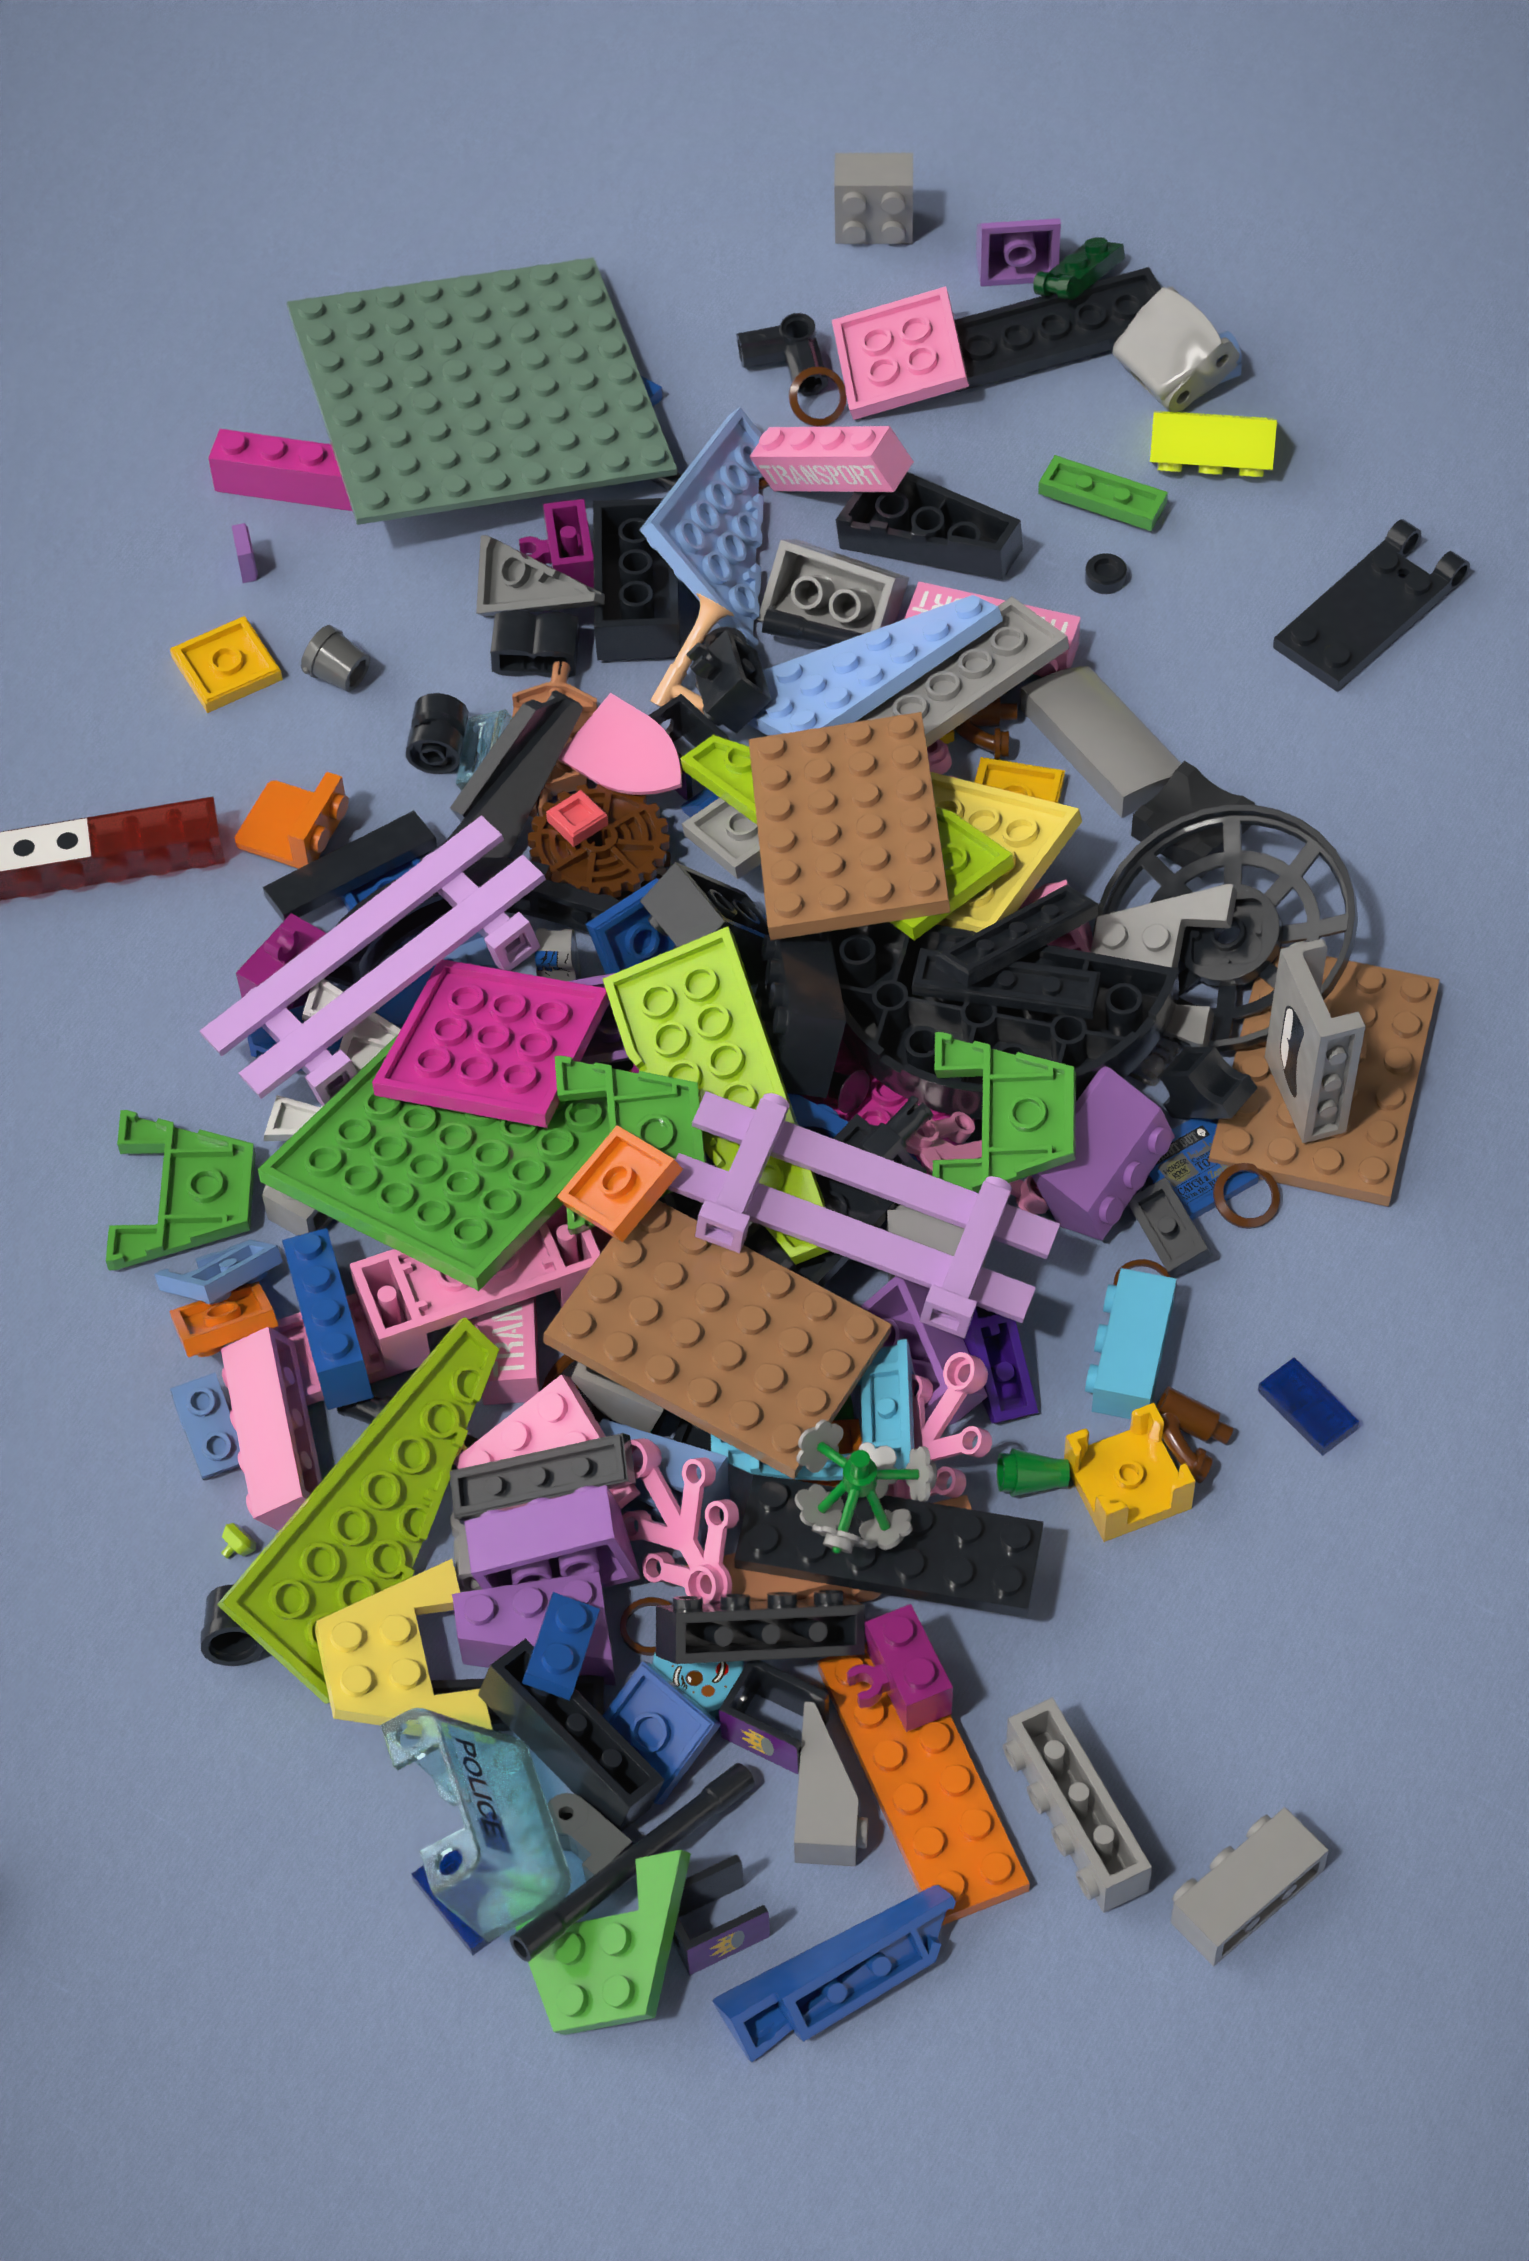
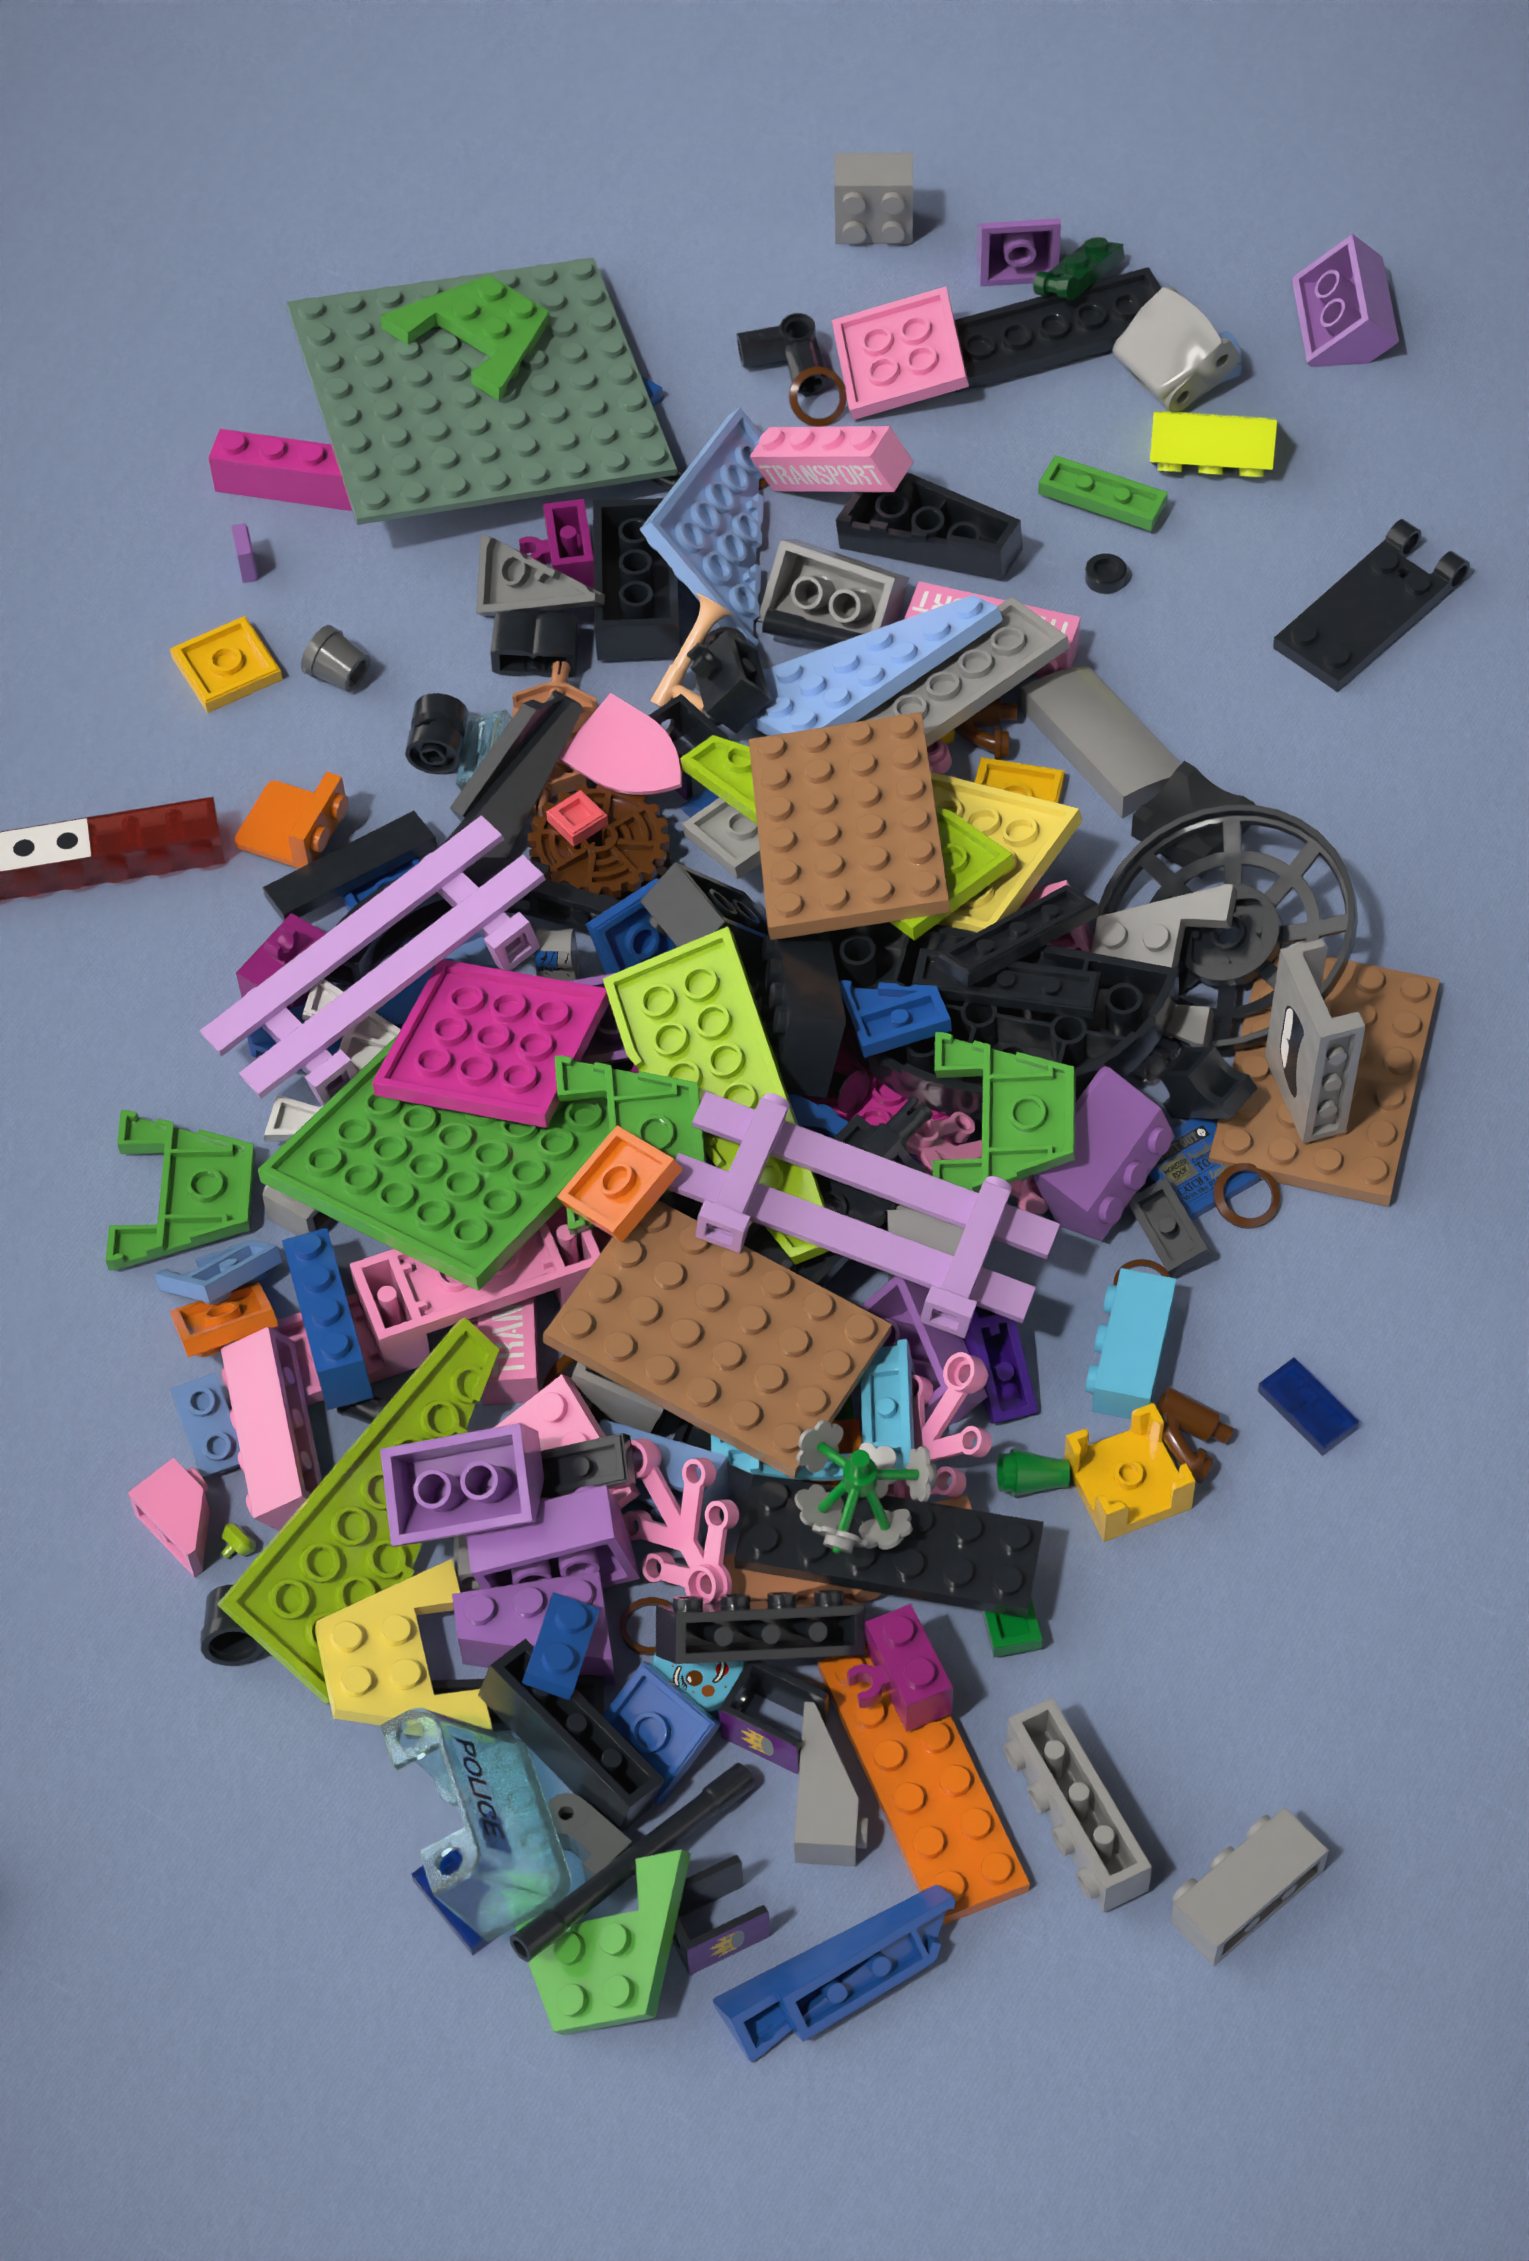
none -> bright pink slope [128,1457,210,1578]
none -> medium lavender slope [380,1423,544,1547]
none -> bright green wing [381,275,549,400]
none -> blue wing [839,980,952,1058]
none -> green plate [982,1598,1042,1658]
none -> medium lavender slope [1292,234,1399,367]

